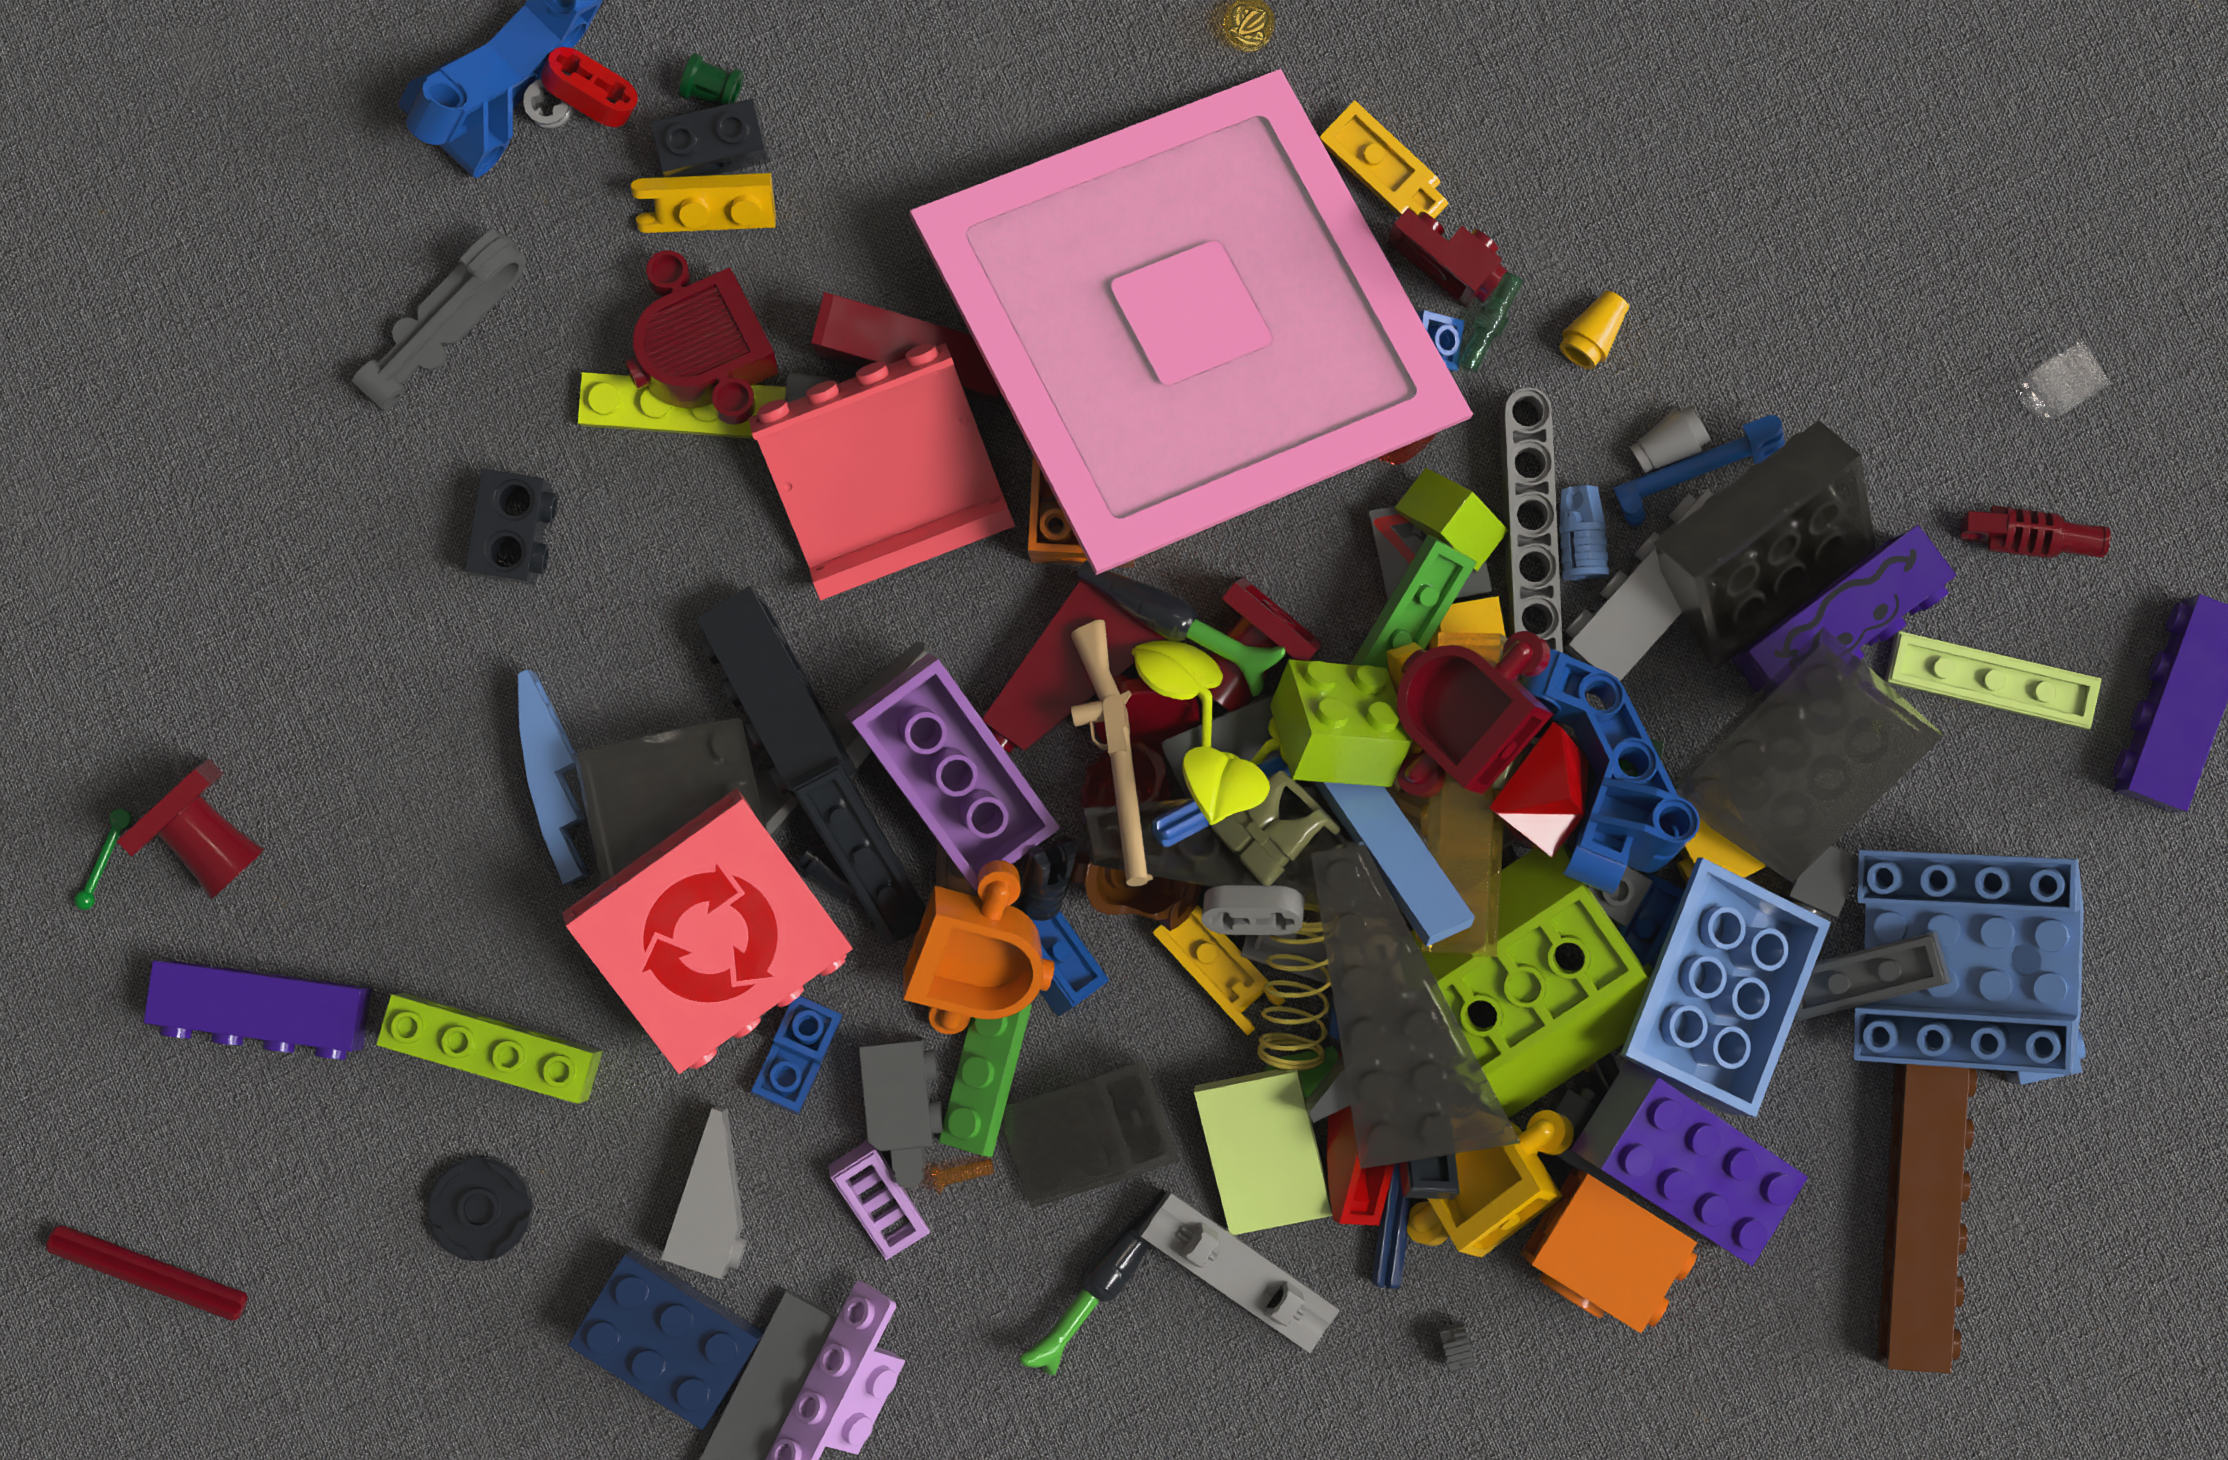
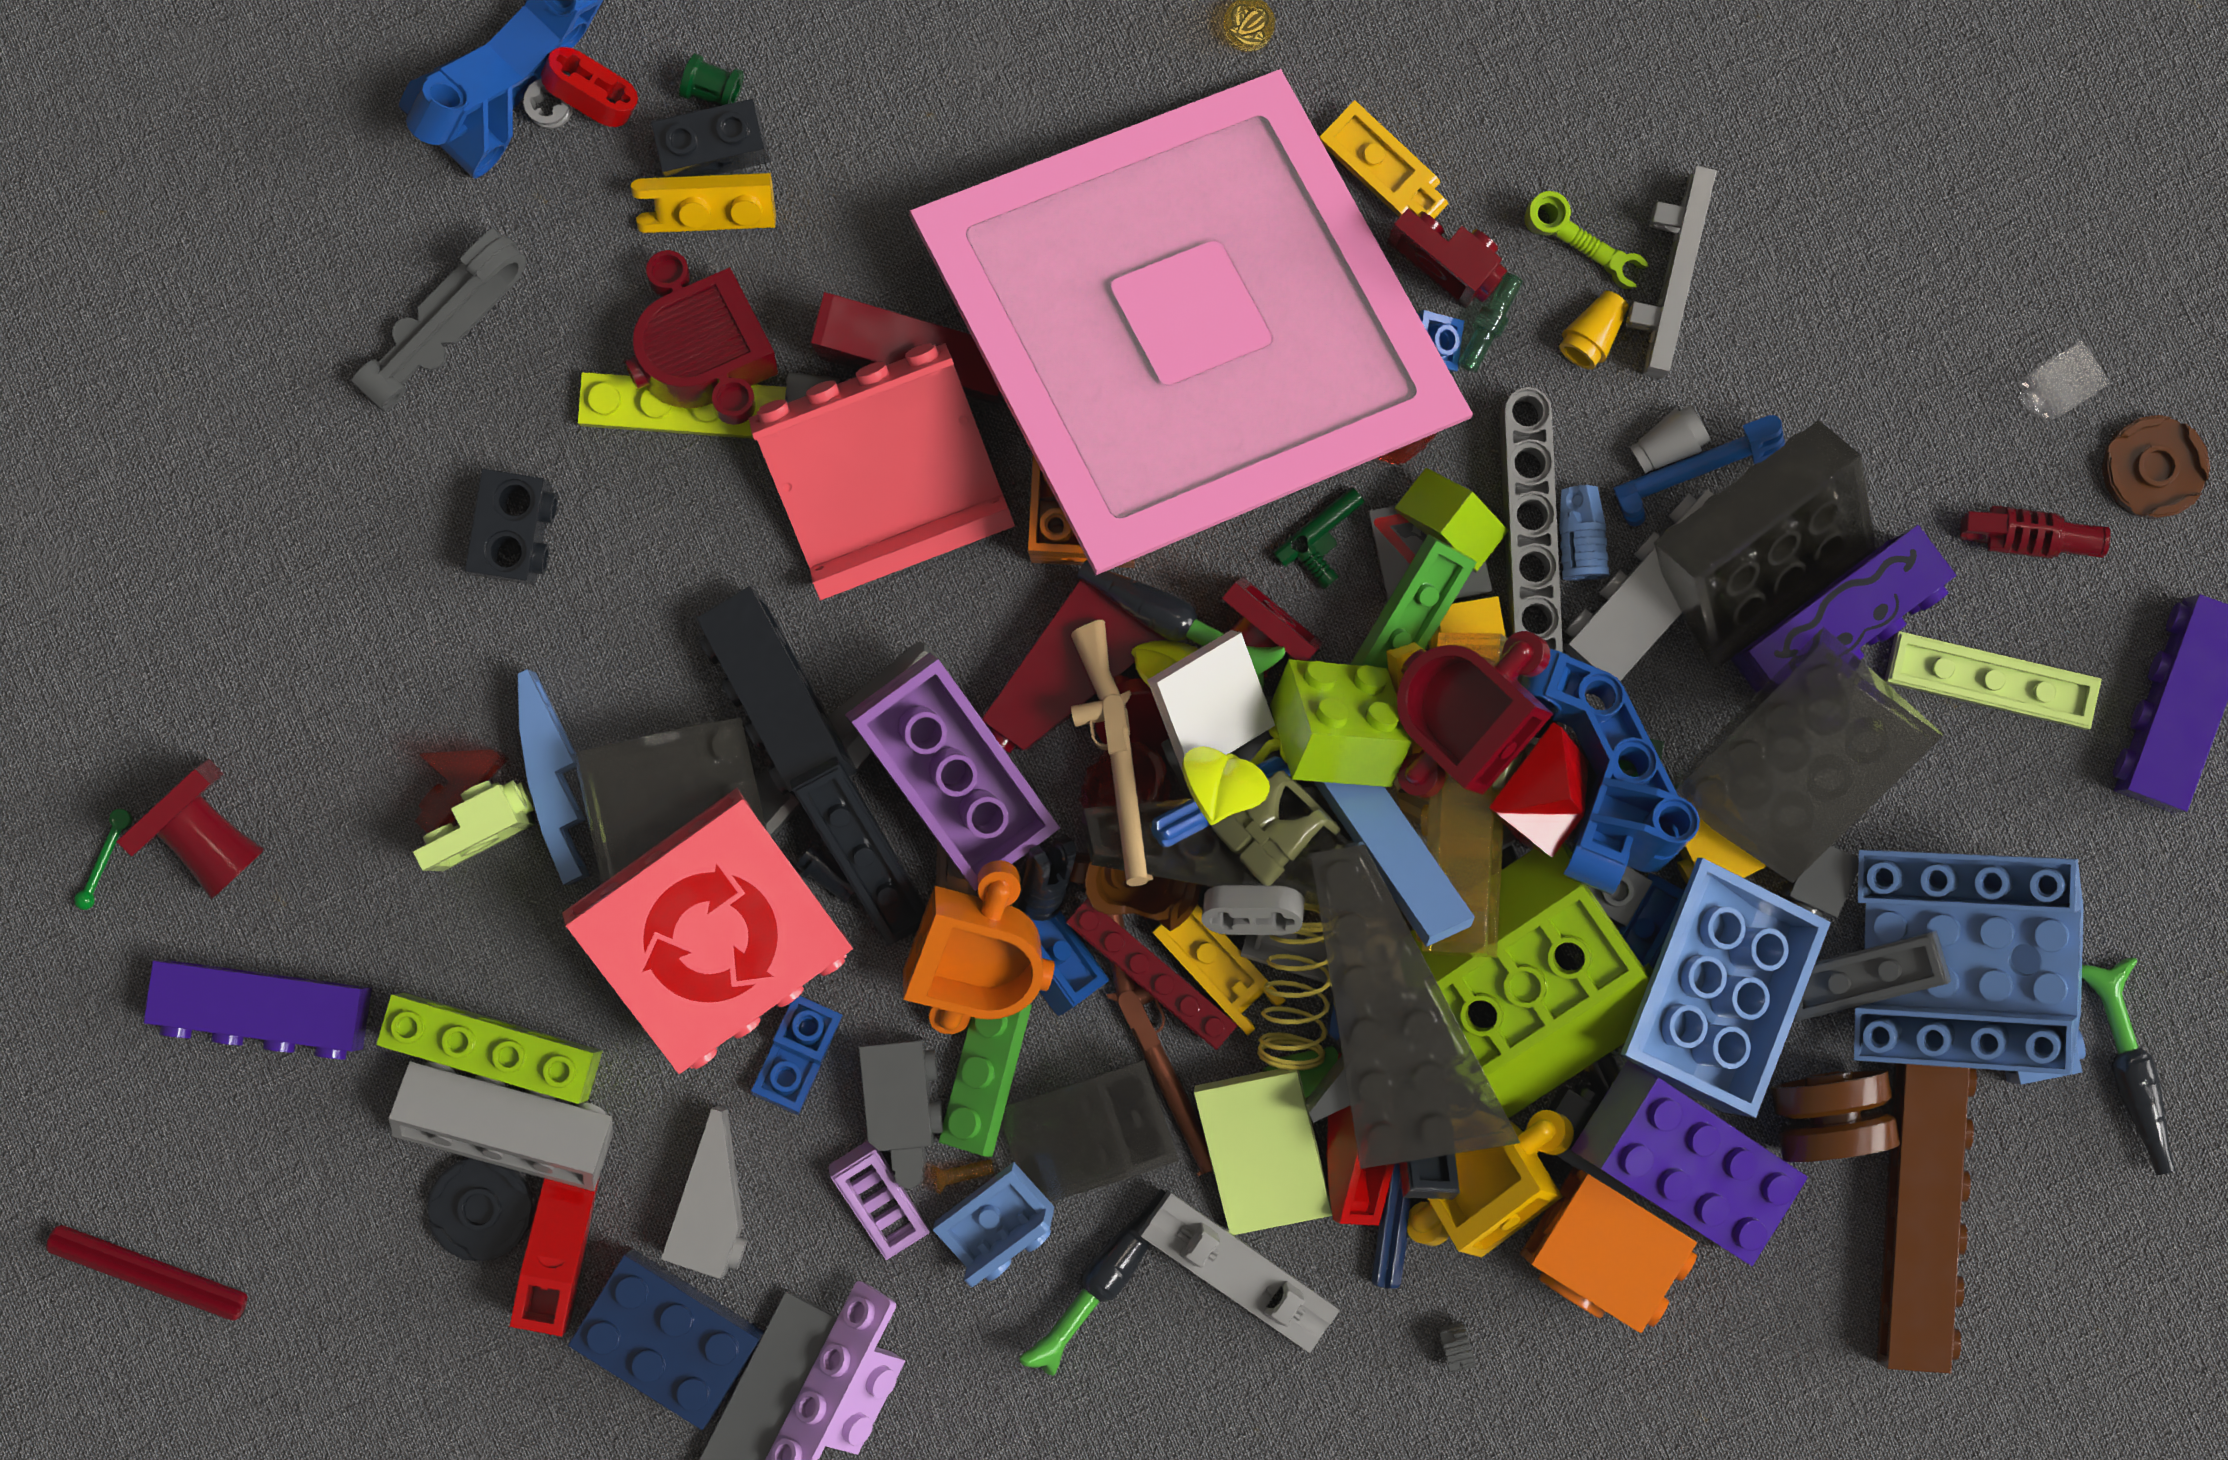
none -> light grey brick [389,1061,613,1191]
none -> yellowish green plate [413,780,536,871]
none -> clear red slope [415,750,509,833]
none -> red slope [509,1176,600,1337]
none -> medium blue bracket [933,1162,1055,1288]
none -> dark red piece [1066,898,1238,1050]
none -> copper piece [1107,914,1213,1176]
none -> white tile [1147,630,1275,772]
none -> dark green hose [1272,486,1364,590]
none -> lime brick [1524,191,1648,289]
none -> light grey hinge [1625,166,1717,379]
none -> reddish brown wheel [1771,1070,1900,1162]
none -> black piece [2082,957,2176,1175]
none -> reddish brown tile [2102,415,2210,519]

